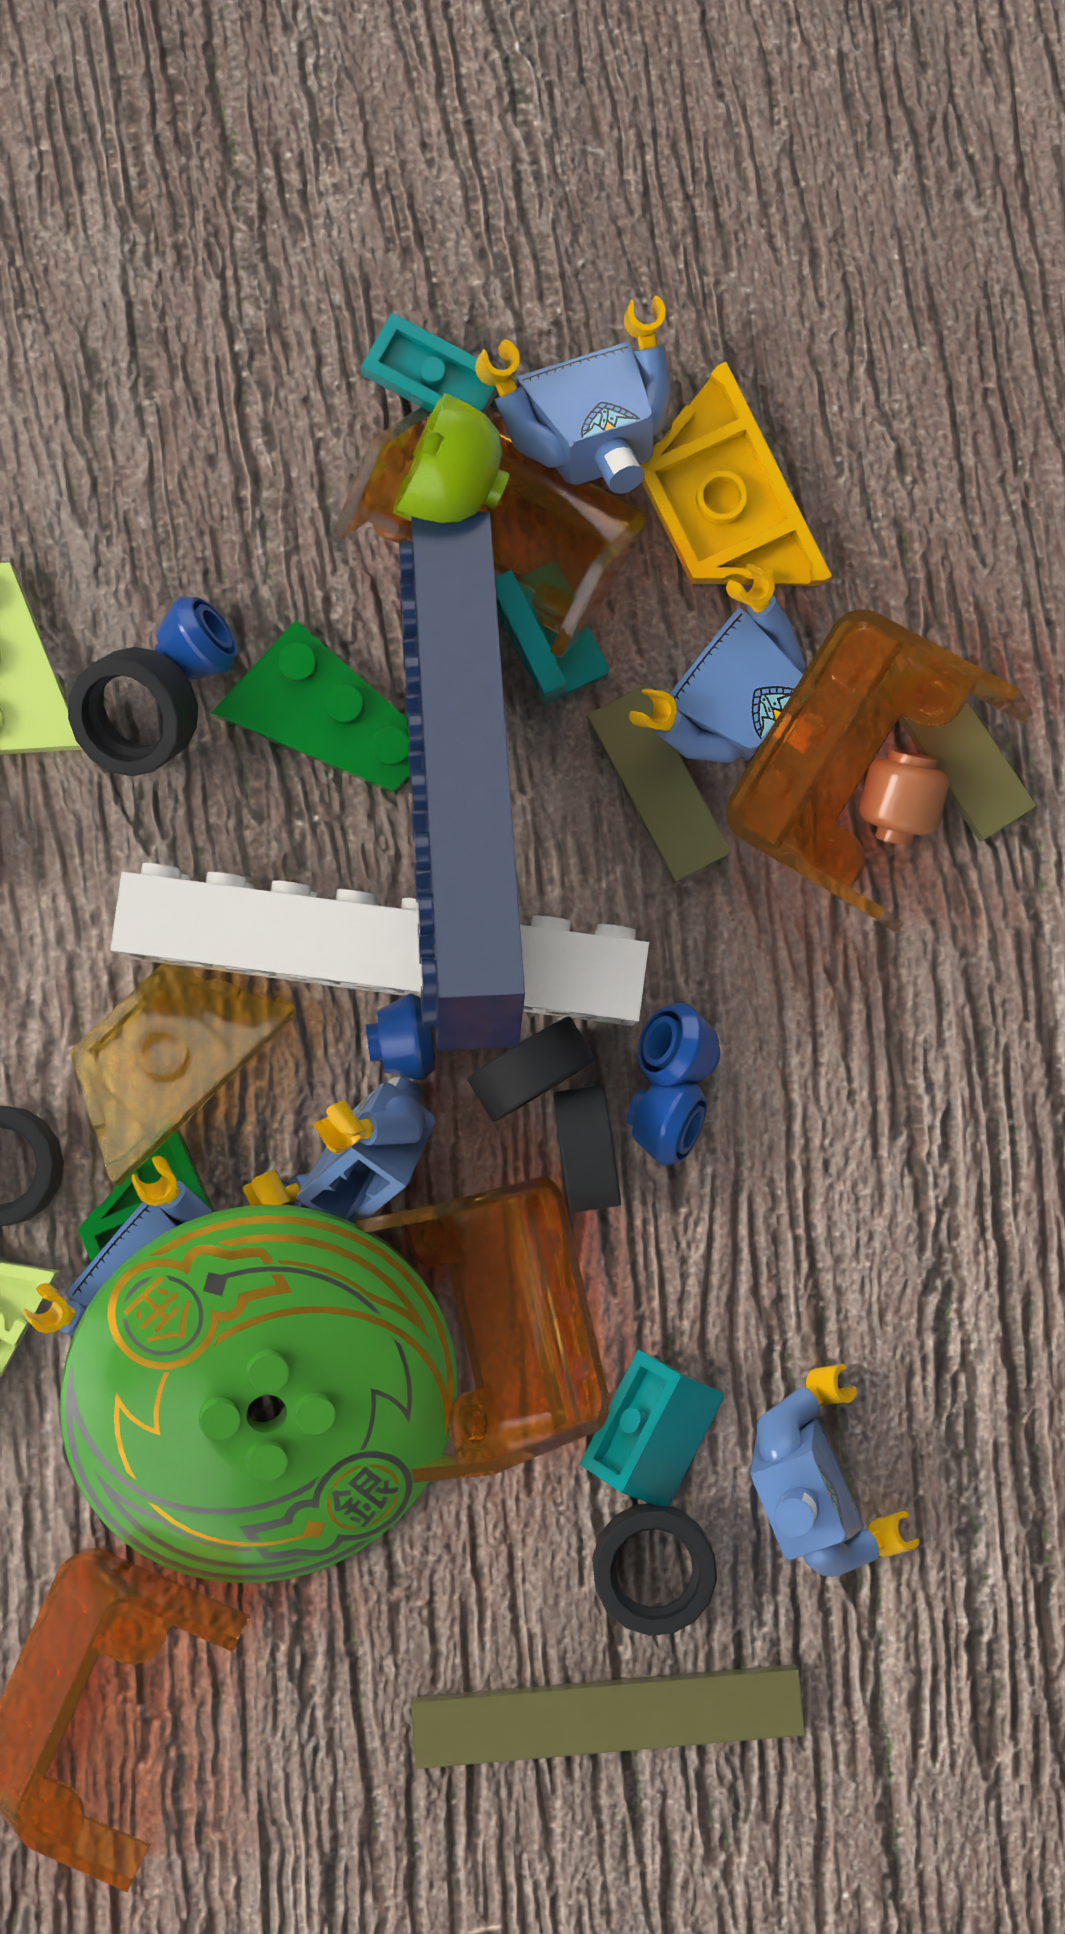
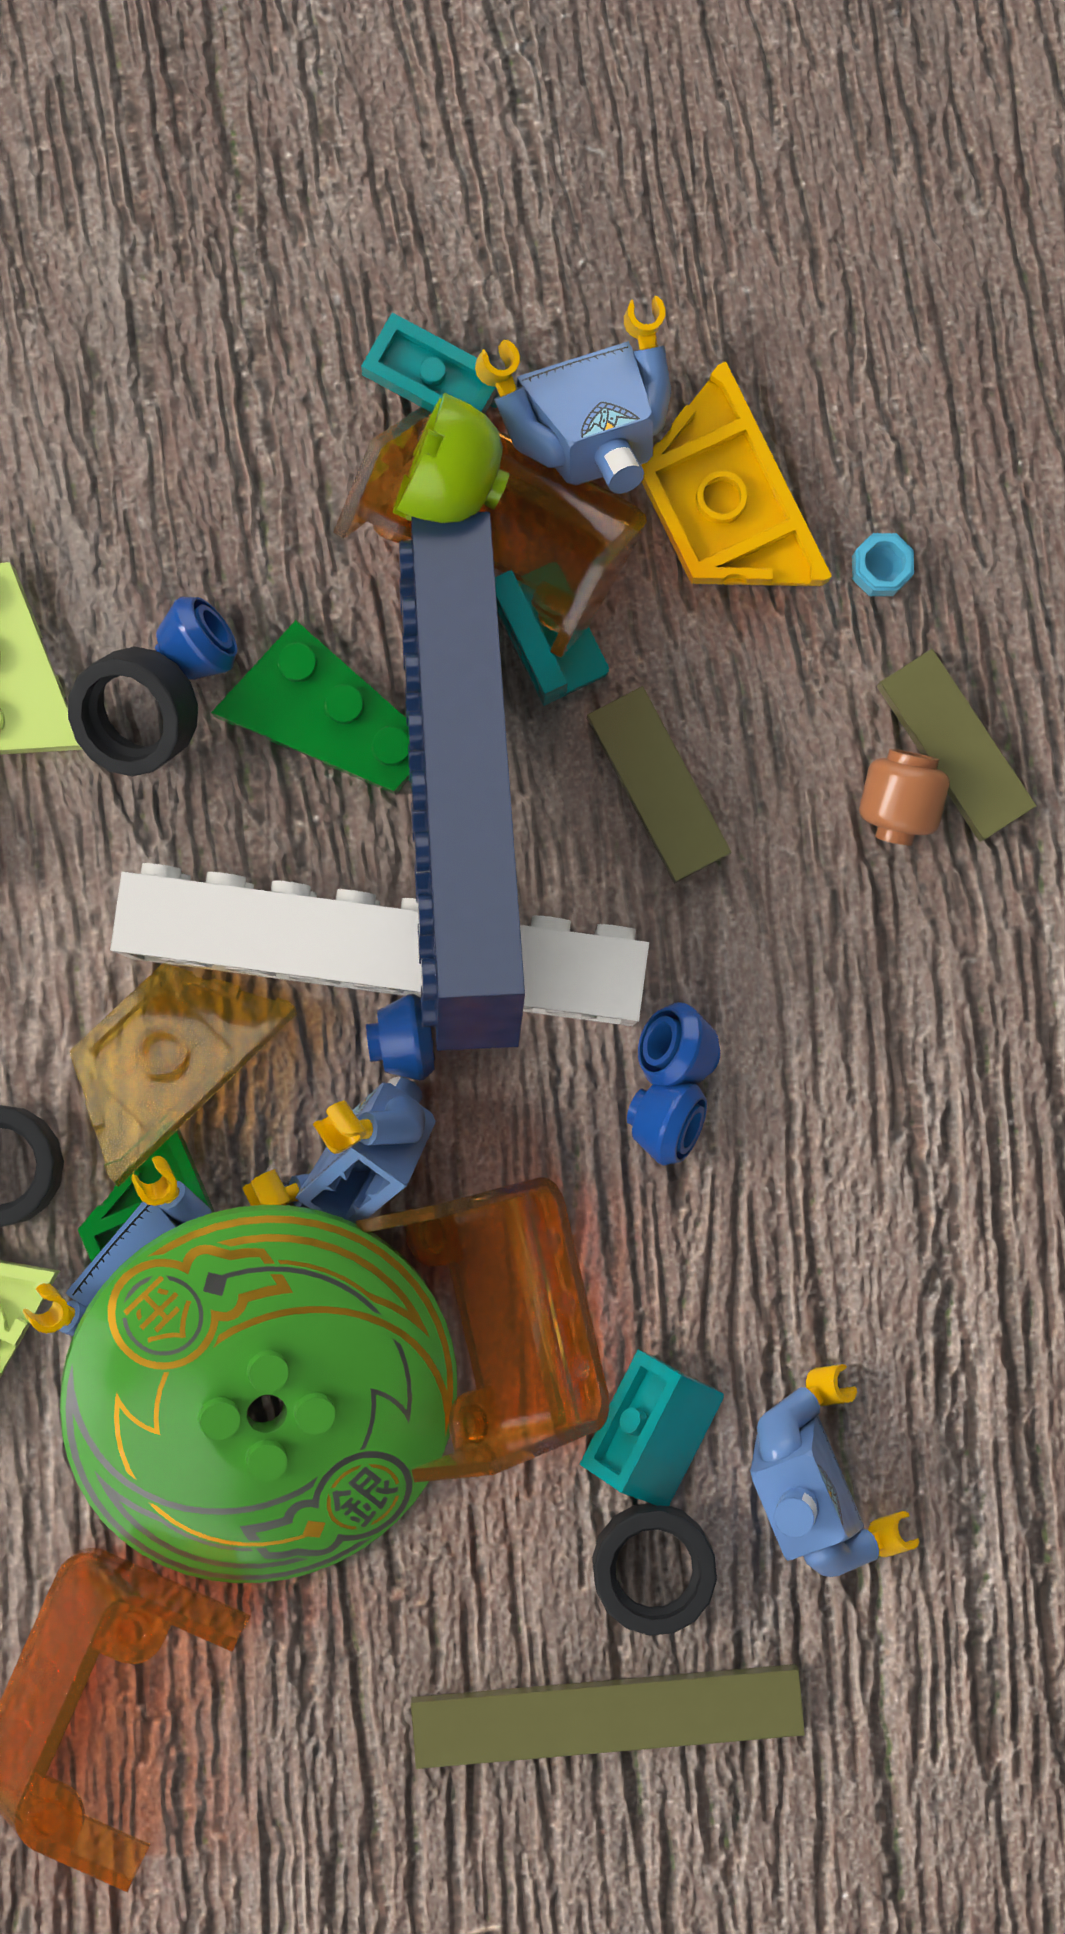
black tyre [467,1016,595,1122] -> none
black tyre [553,1085,621,1213] -> none
medium blue torso [629,564,820,763] -> none
clear orange windscreen [726,609,1033,934] -> none
none -> medium azure tile [852,533,914,597]

